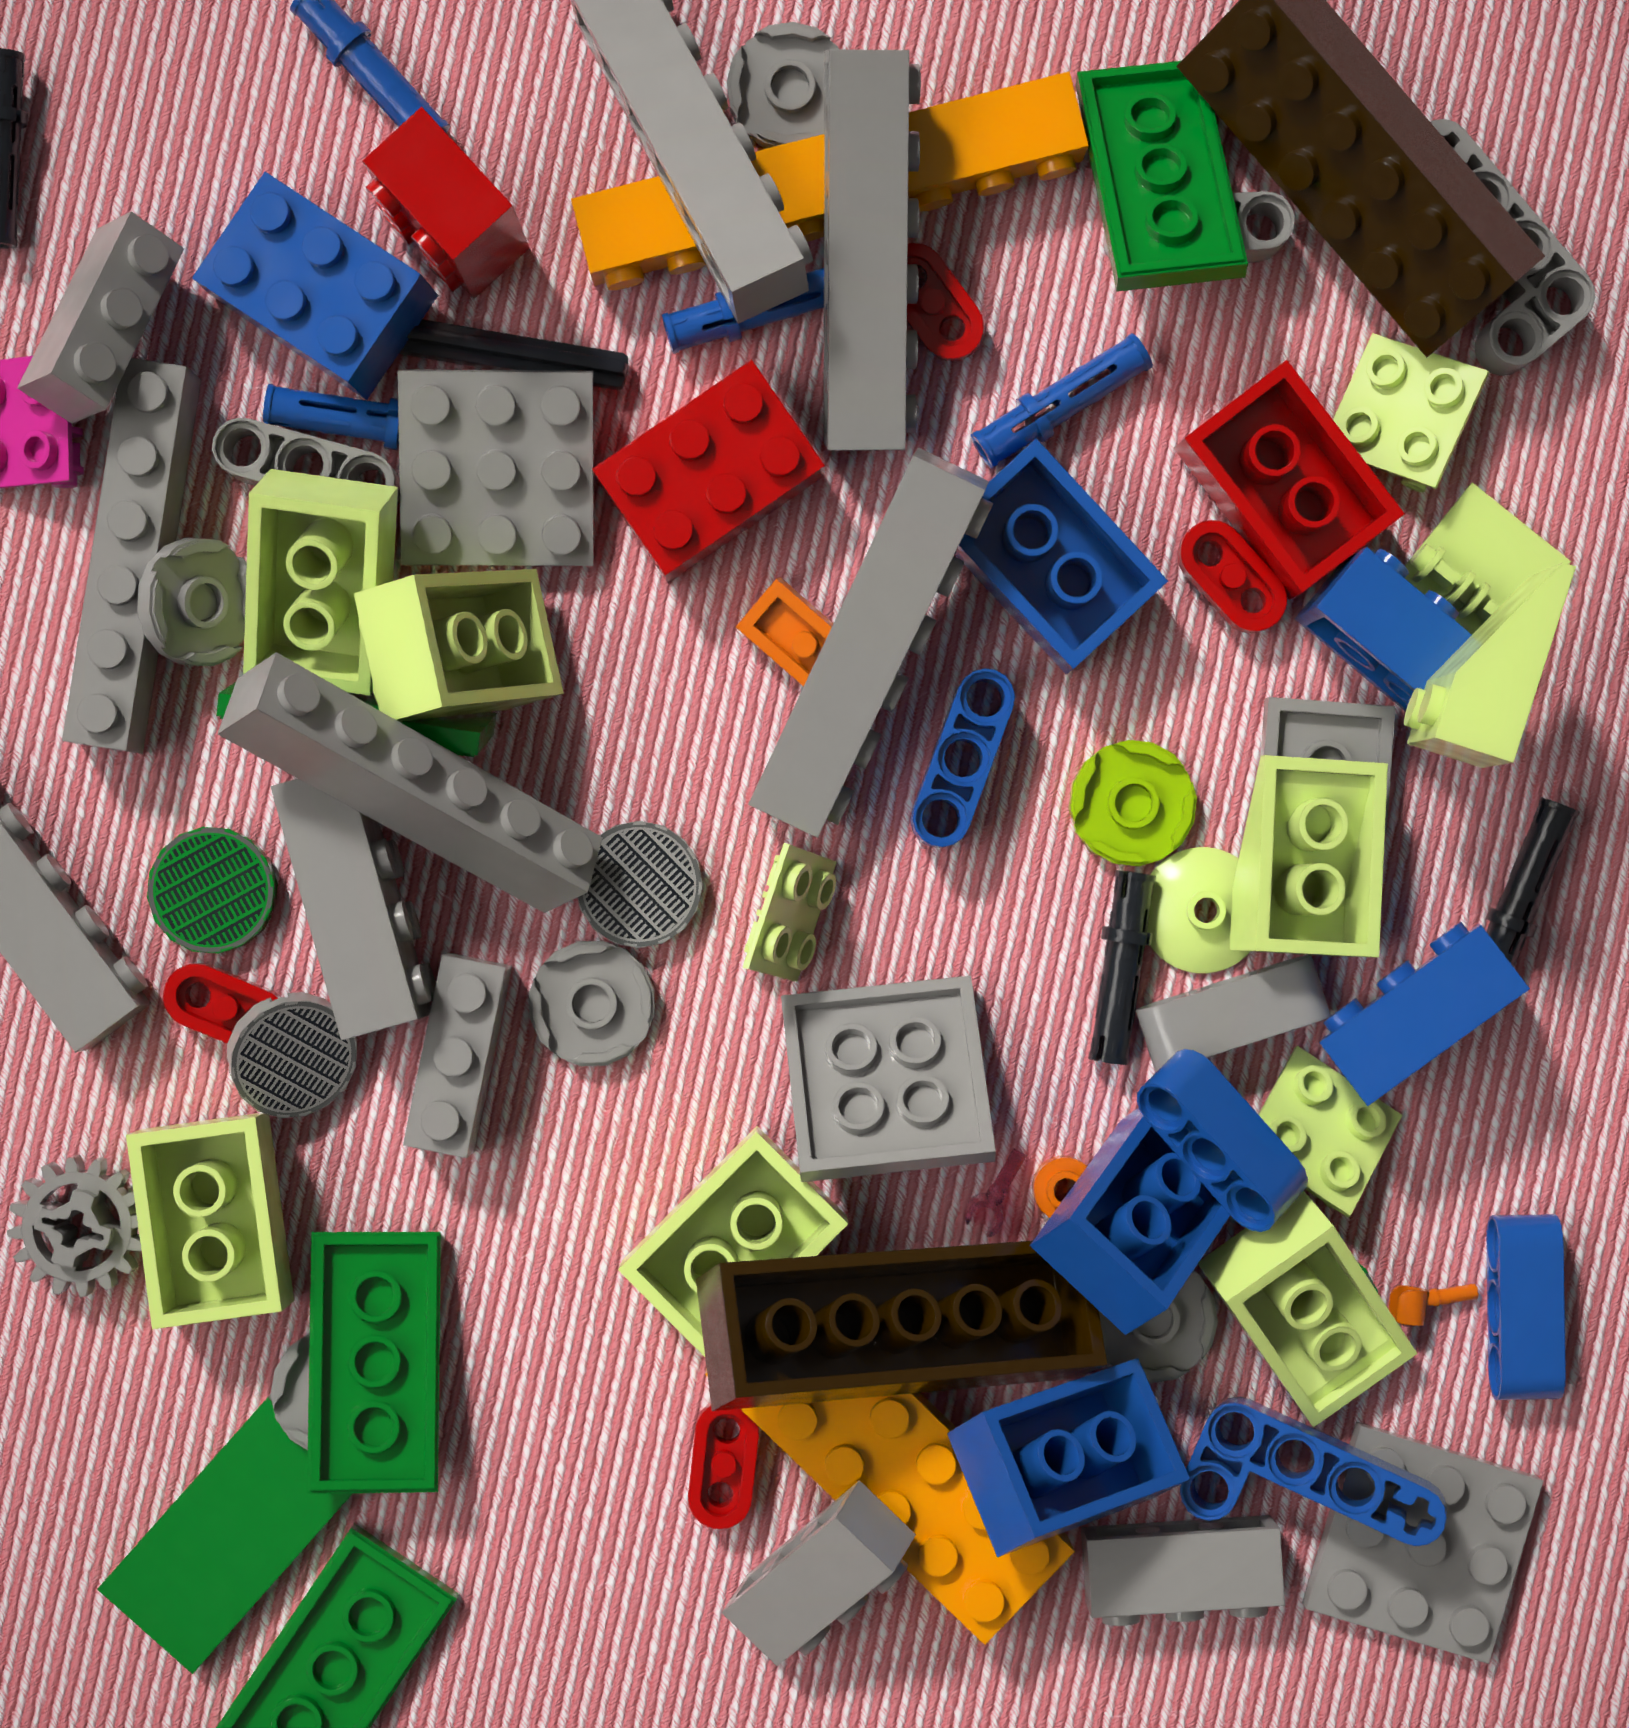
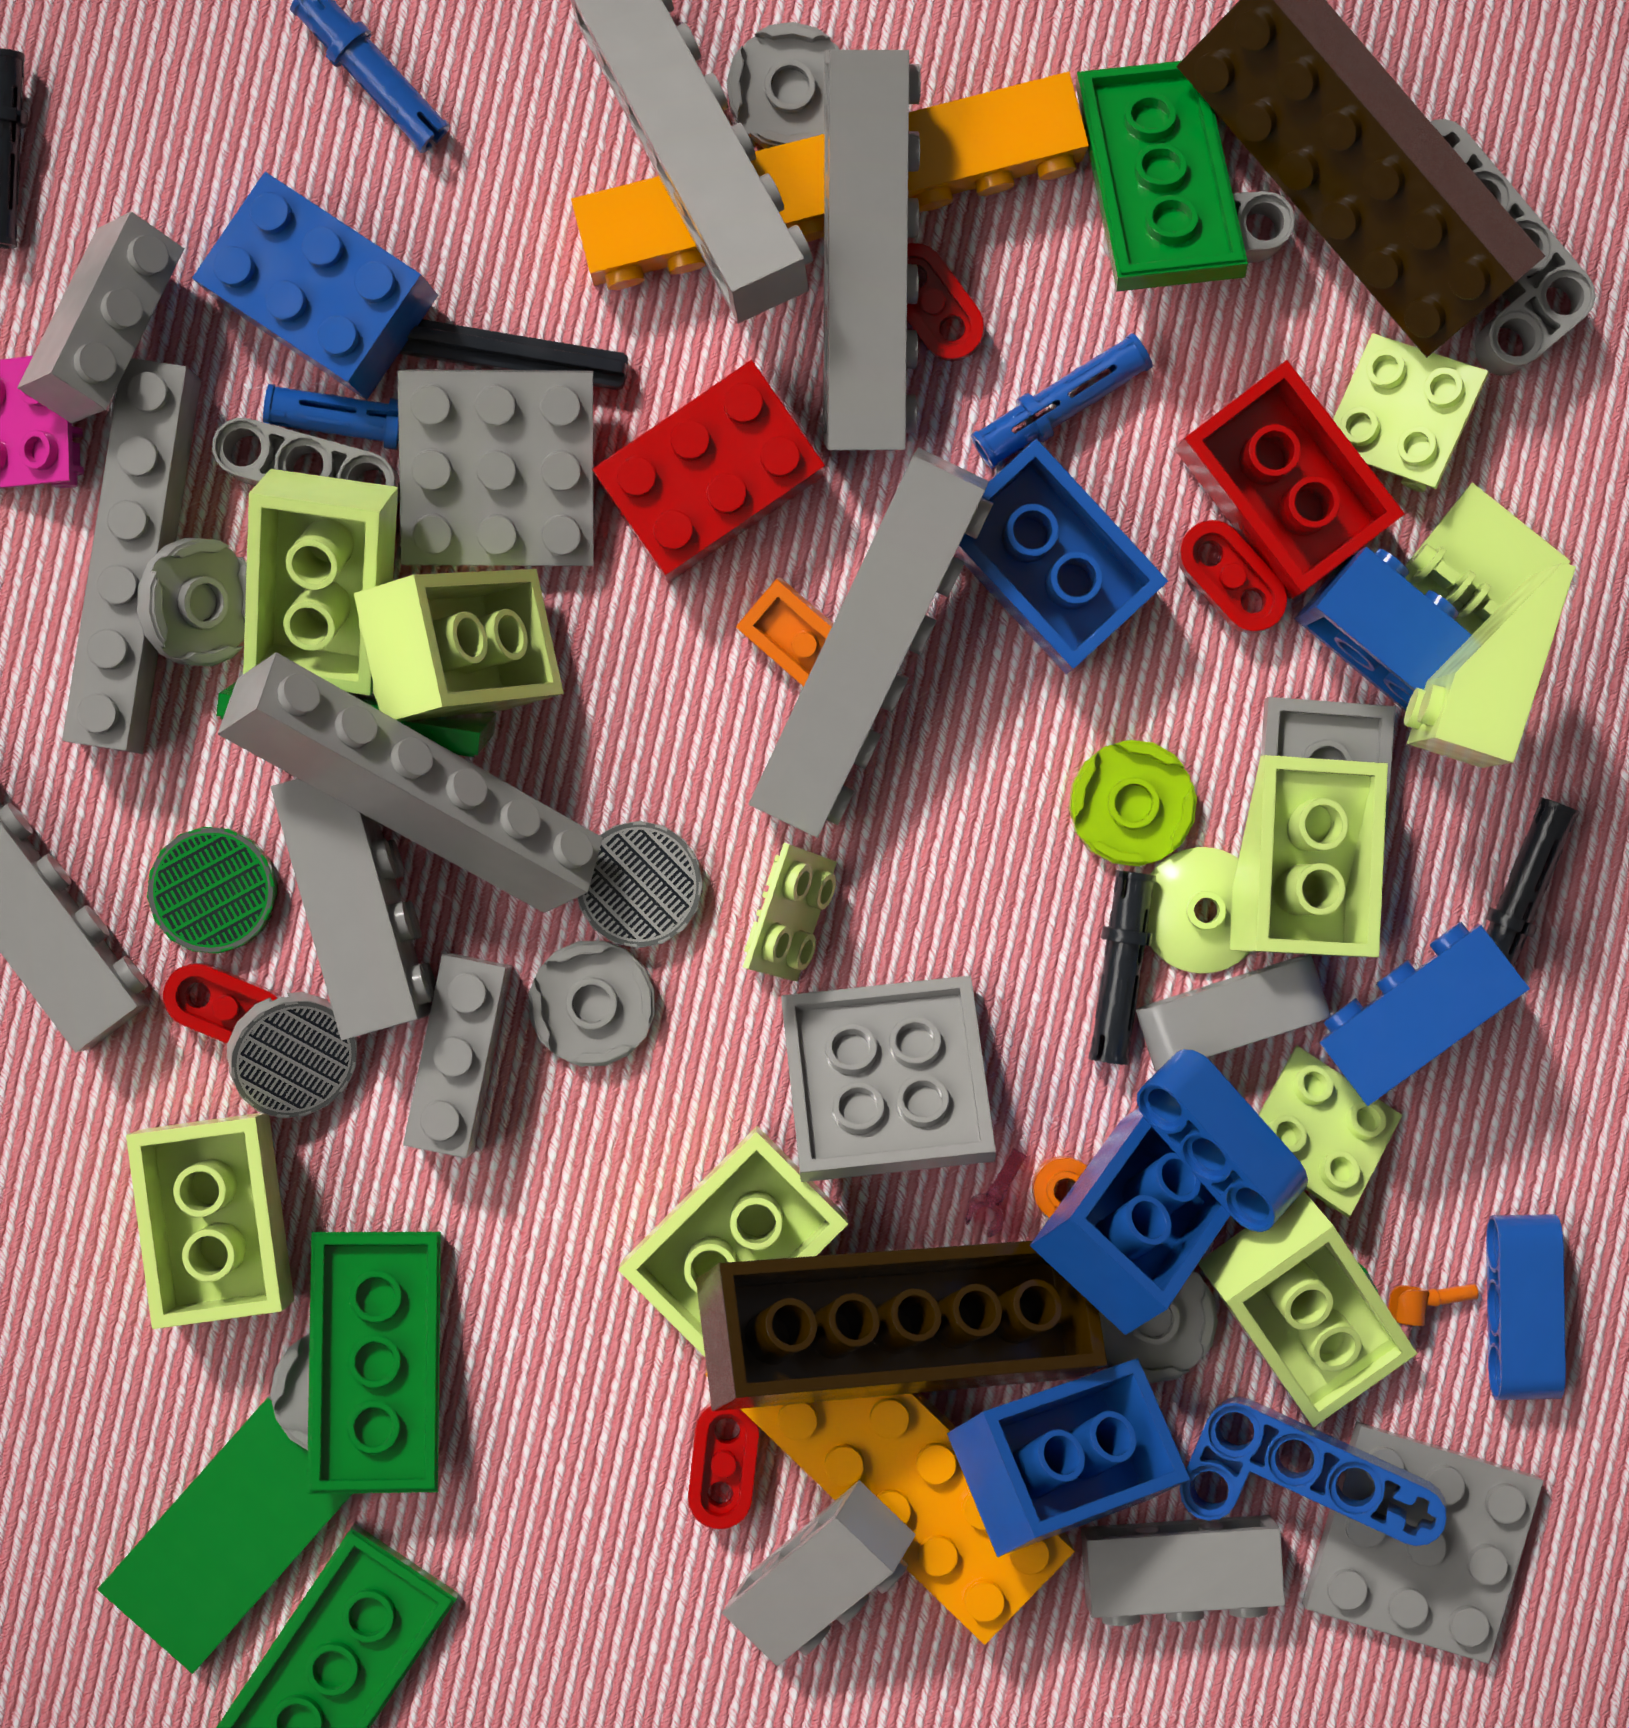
light grey gear [7,1155,141,1297] -> none
red brick [362,106,530,299] -> none
blue pin [661,268,824,354] -> none
blue beam [910,668,1015,848] -> none

